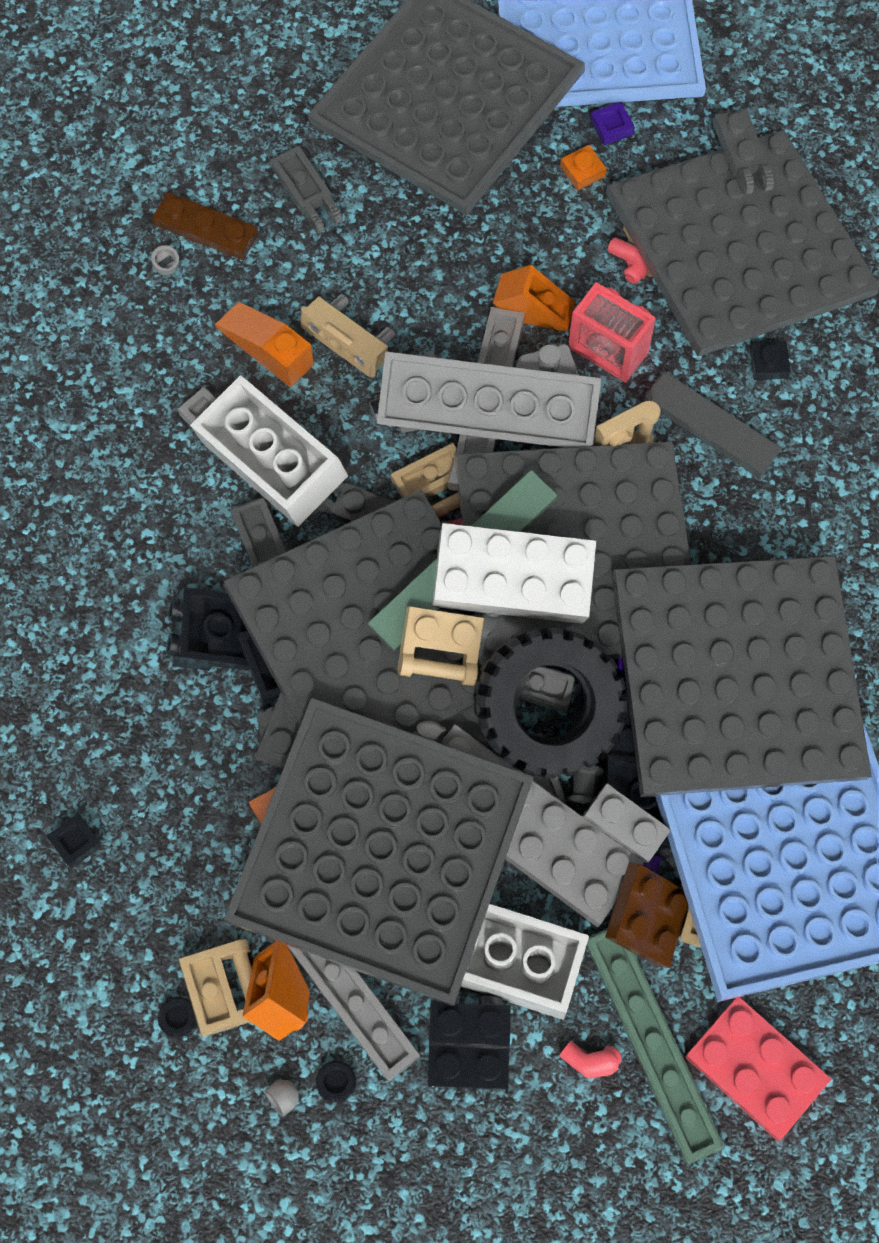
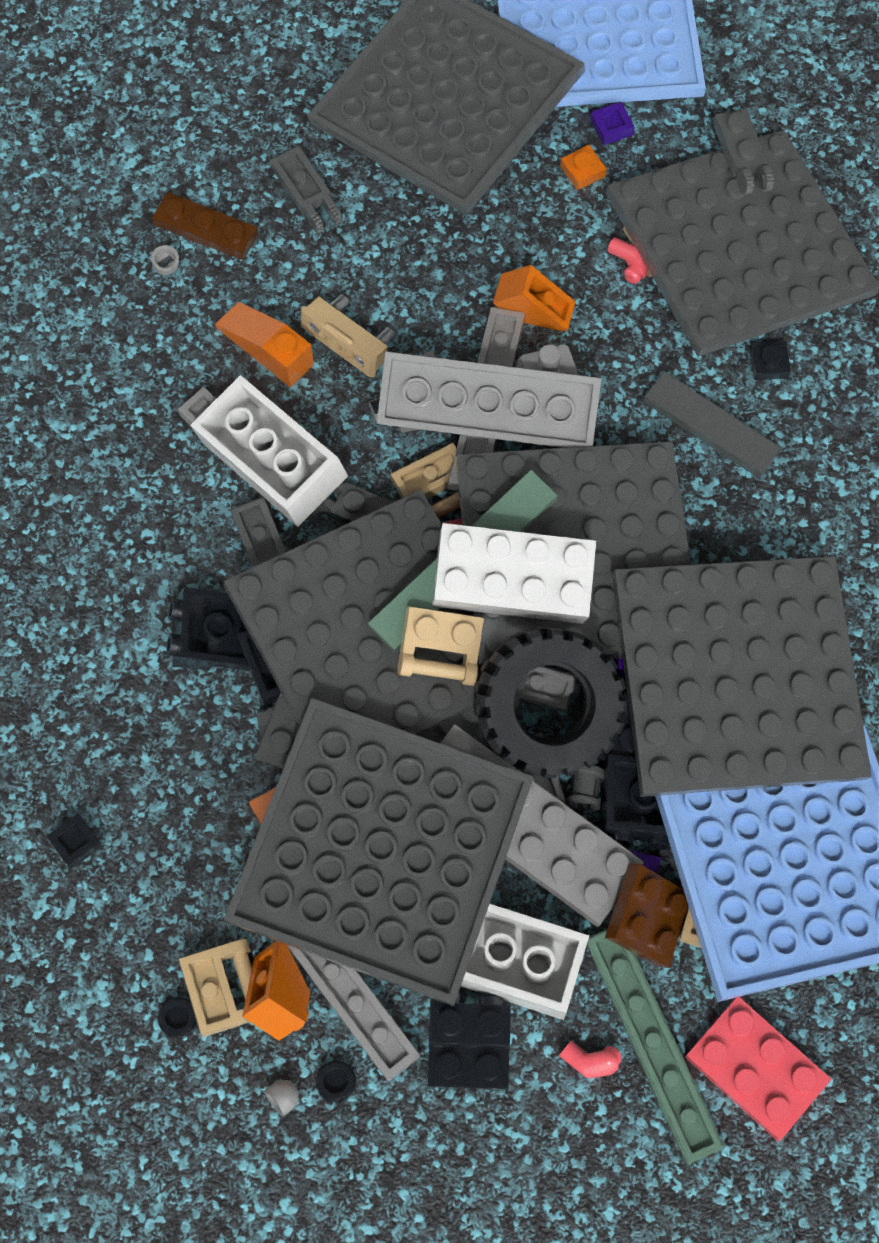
light grey hinge [414,720,447,743] -> none
piece [568,282,656,383] -> none
light grey plate [582,784,671,863] -> none
tan plate [594,401,660,447] -> none

